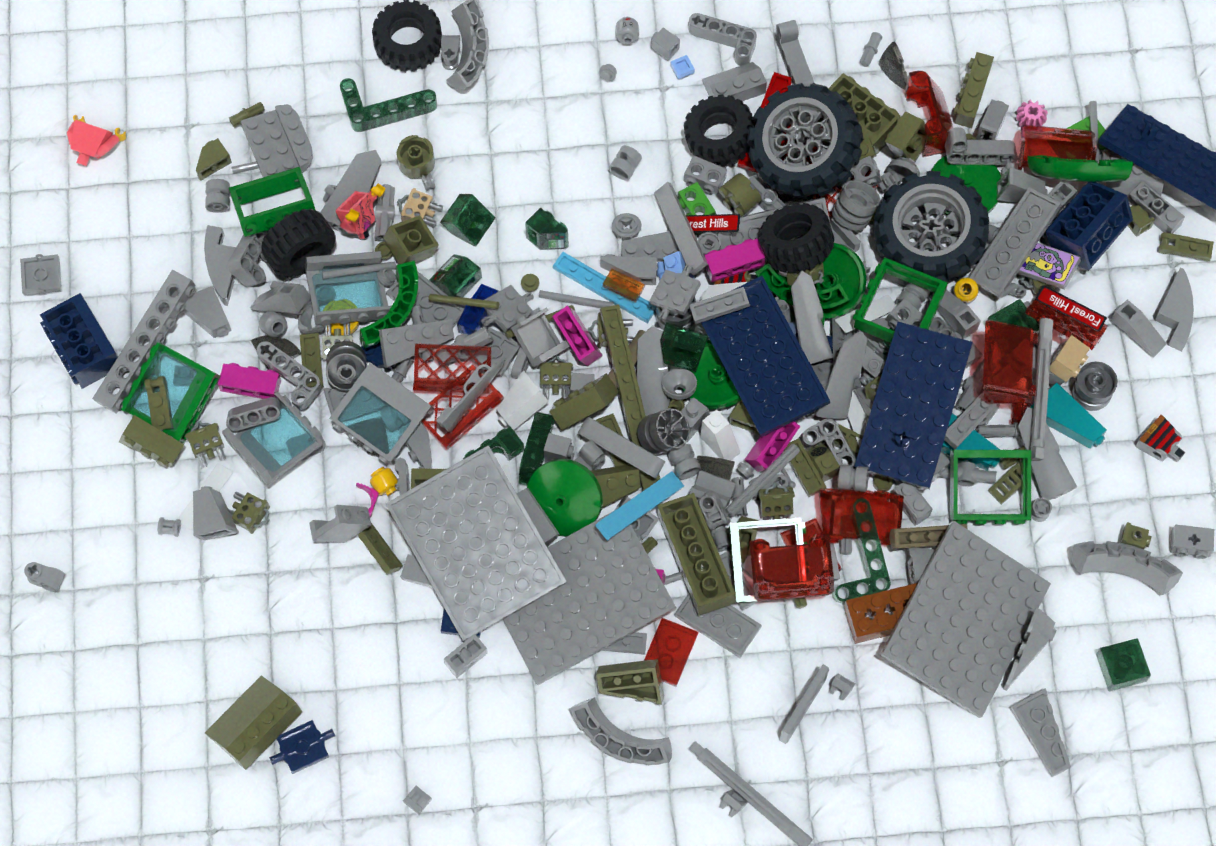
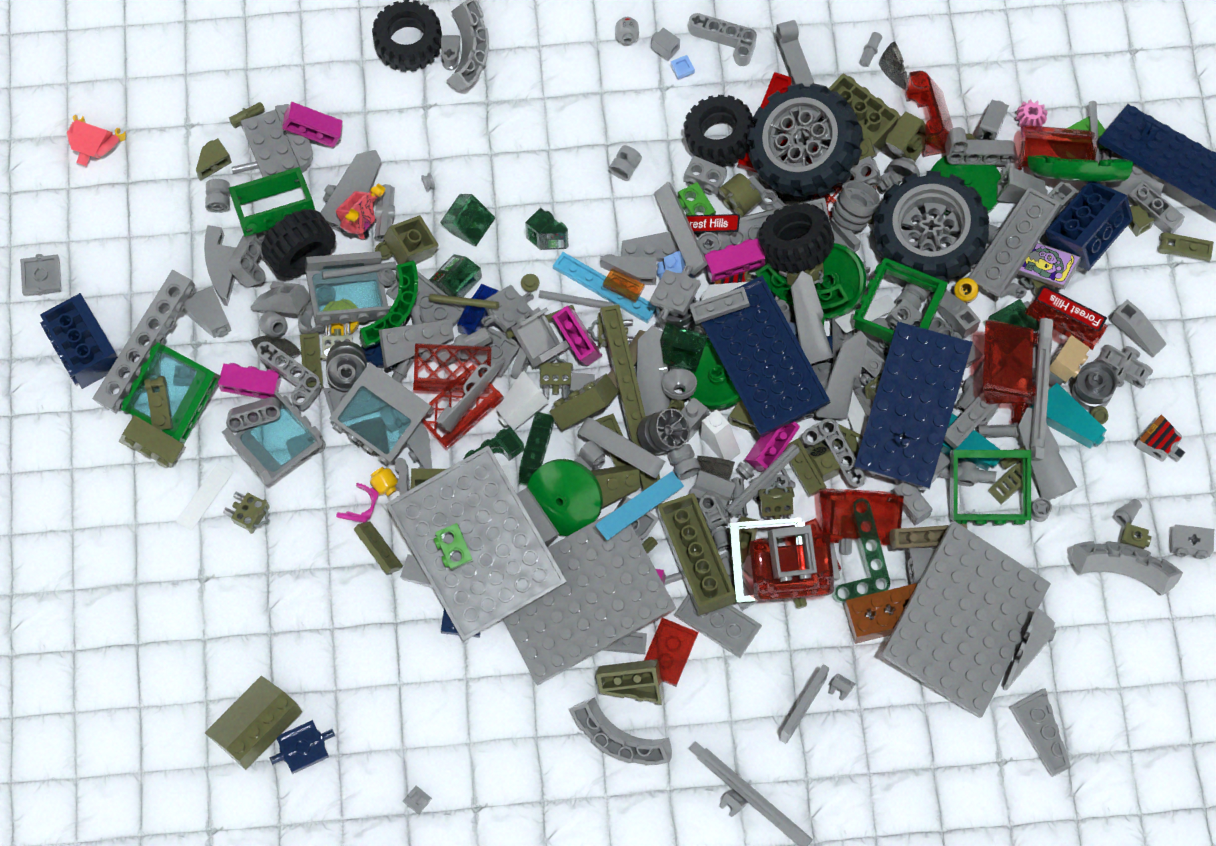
light grey piece [24,562,65,592] -> none
light grey bush [157,517,181,537] -> none
olive piece [185,421,226,467] -> none
light grey slope [193,486,237,540] -> none
light grey panel [309,505,371,543] -> none
clear green beam [340,78,437,132] -> none
olive brick [396,135,435,179] -> none
tan piece [397,188,443,227] -> none
light grey brick [444,634,488,678] -> none
light grey brick [543,433,574,464] -> none
light grey plate [599,64,617,81] -> none
light grey gear [612,213,642,239] -> none
light grey slope [702,62,767,101] -> none
light grey wheel [838,465,869,492] -> none
olive tile [873,474,893,492] -> none
olive brick [953,52,994,128] -> none
clear green brick [1096,638,1151,692] -> none
light grey slope [1155,267,1194,352] -> none
none -> dark pink brick [282,101,343,147]
none -> bright green brick [433,523,473,570]
none -> light grey window [767,525,817,582]
none -> olive plate [1090,406,1108,424]
none -> light grey axle [1095,345,1153,388]
none -> light grey cone [1115,499,1142,526]

